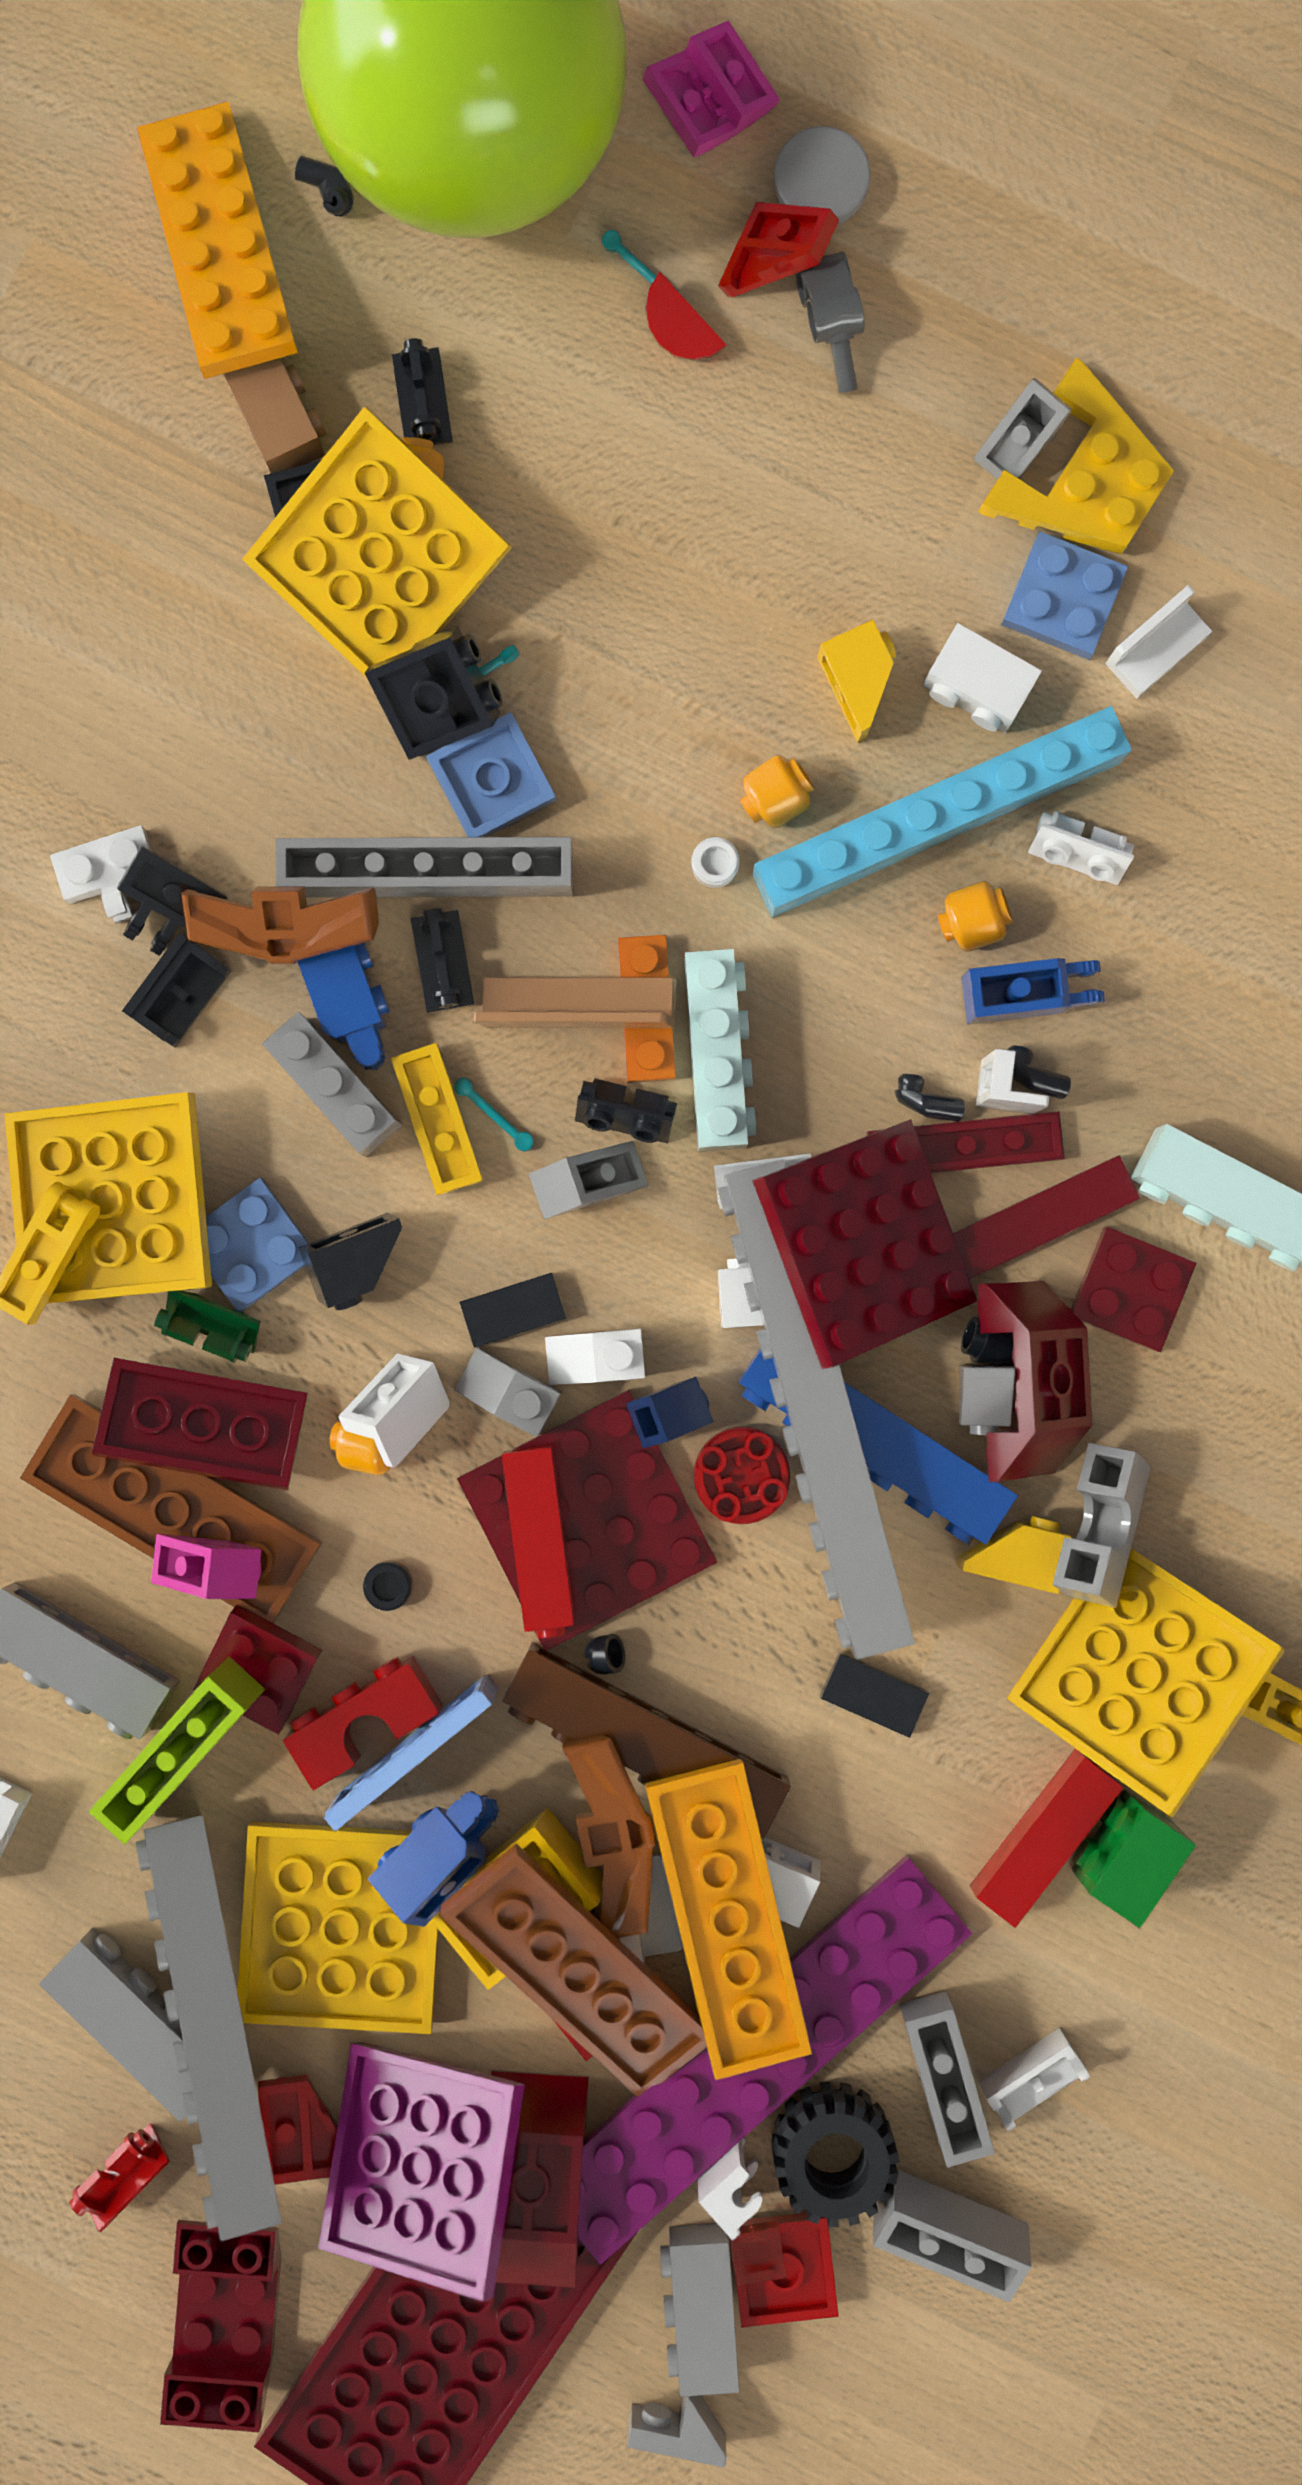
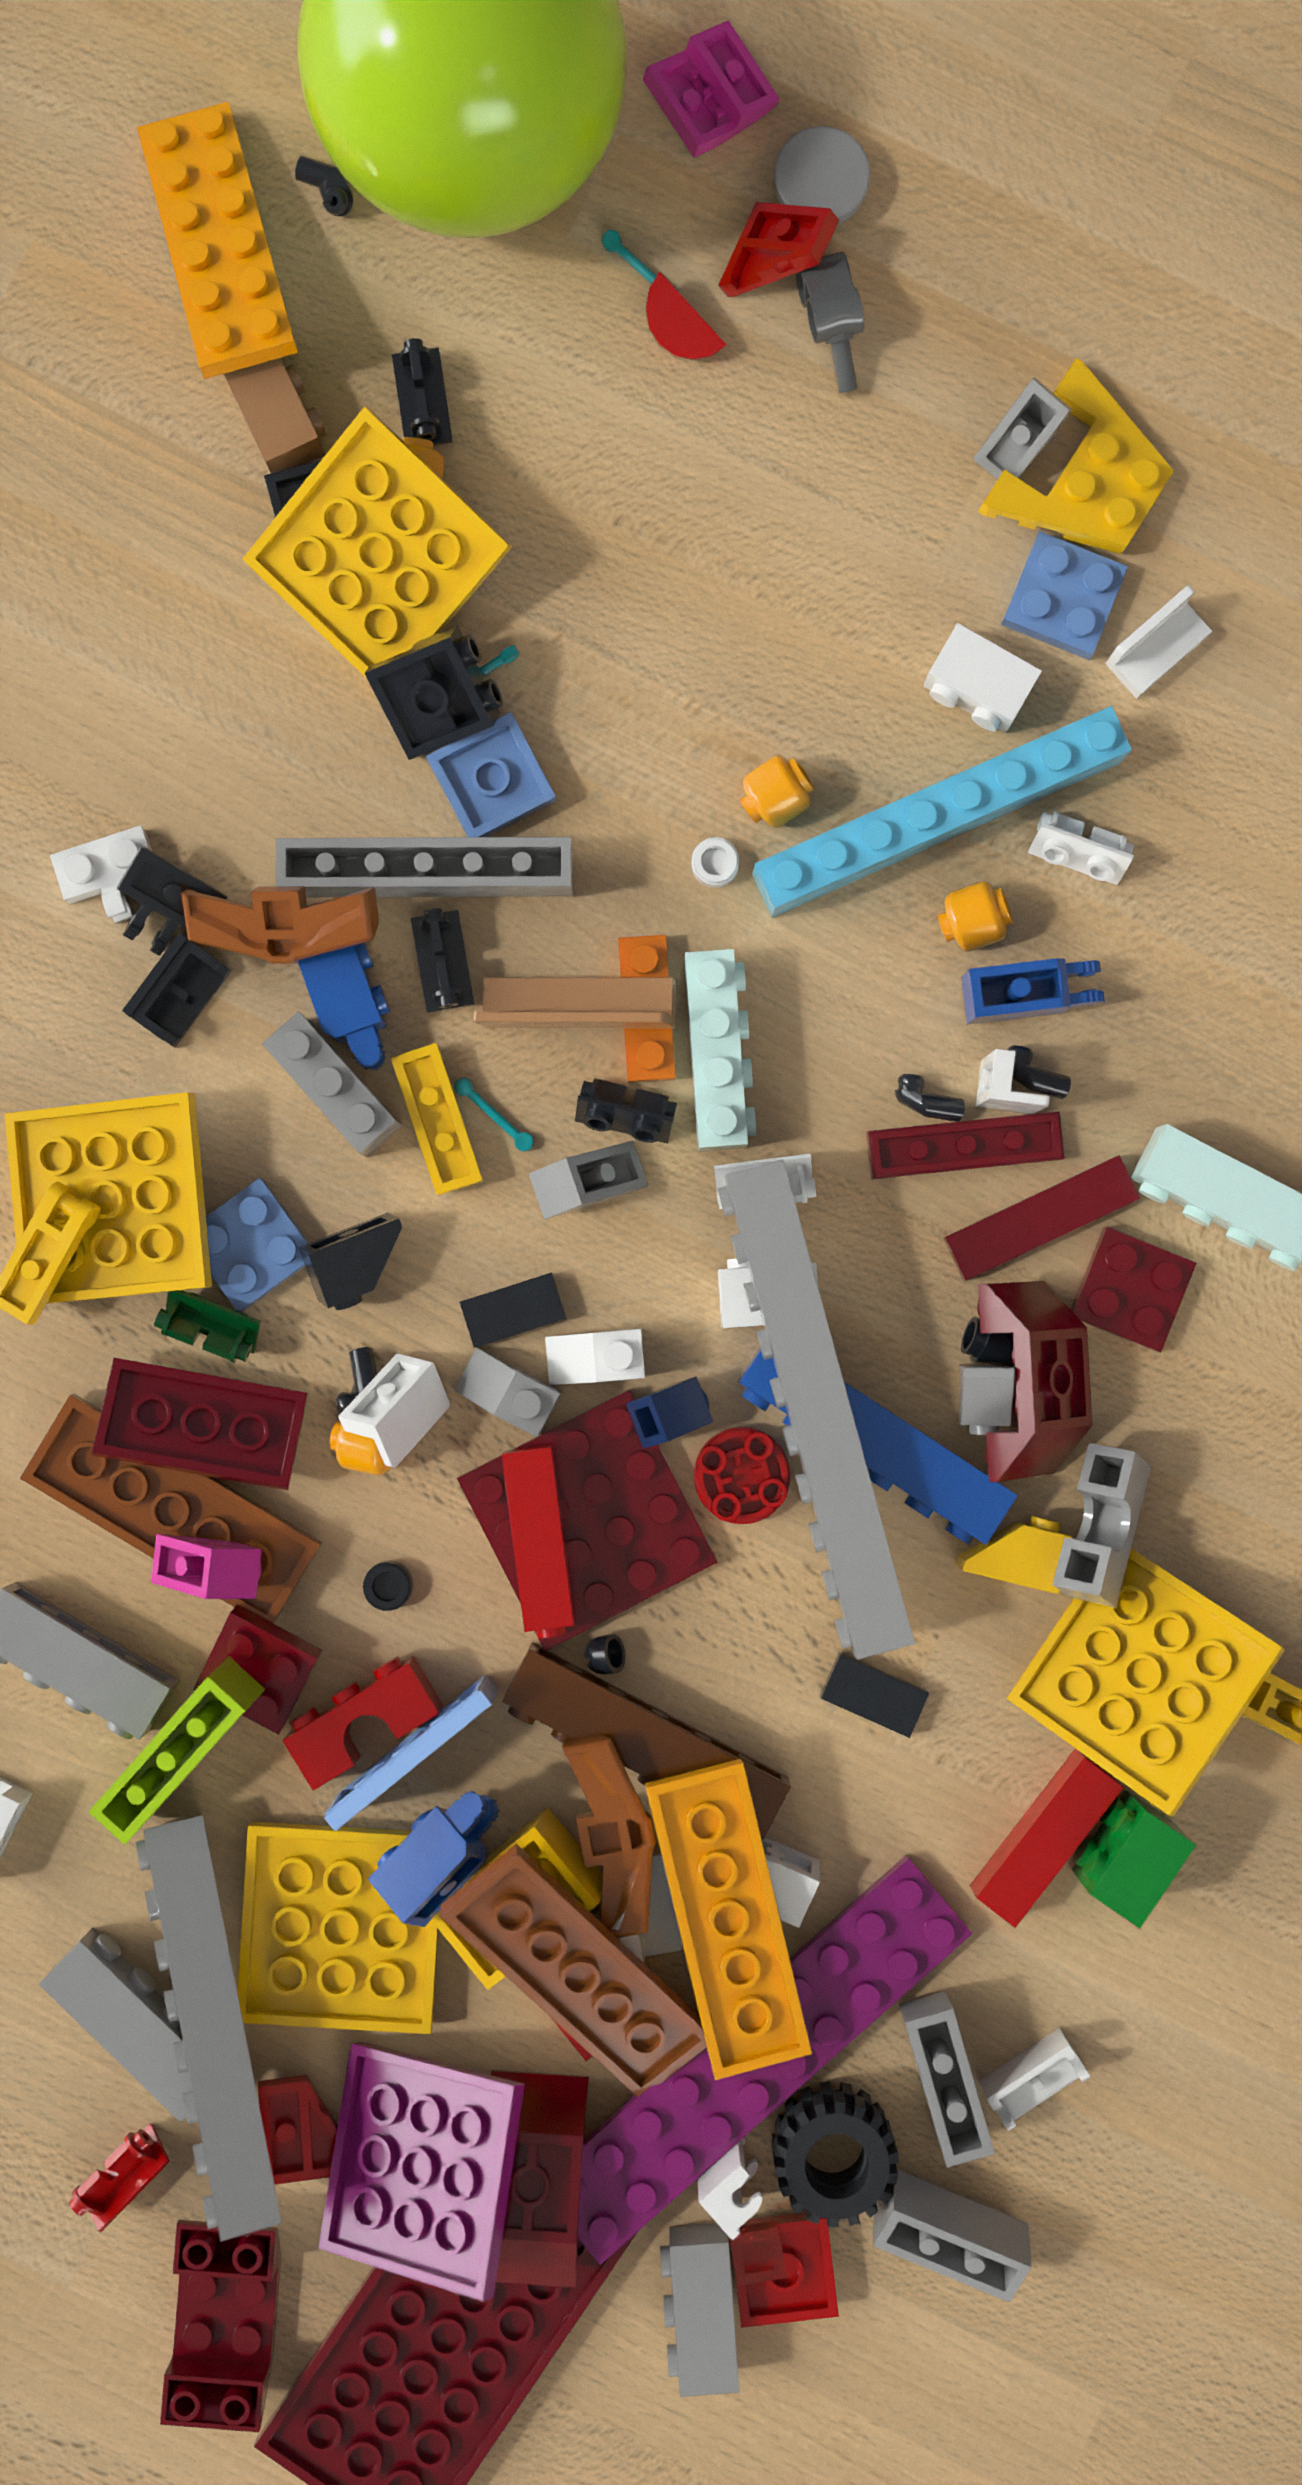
light grey slope [627,2395,727,2468] -> none
dark red plate [752,1119,978,1369] -> none
yellow slope [817,619,896,743] -> none
none -> black arm [336,1347,377,1415]

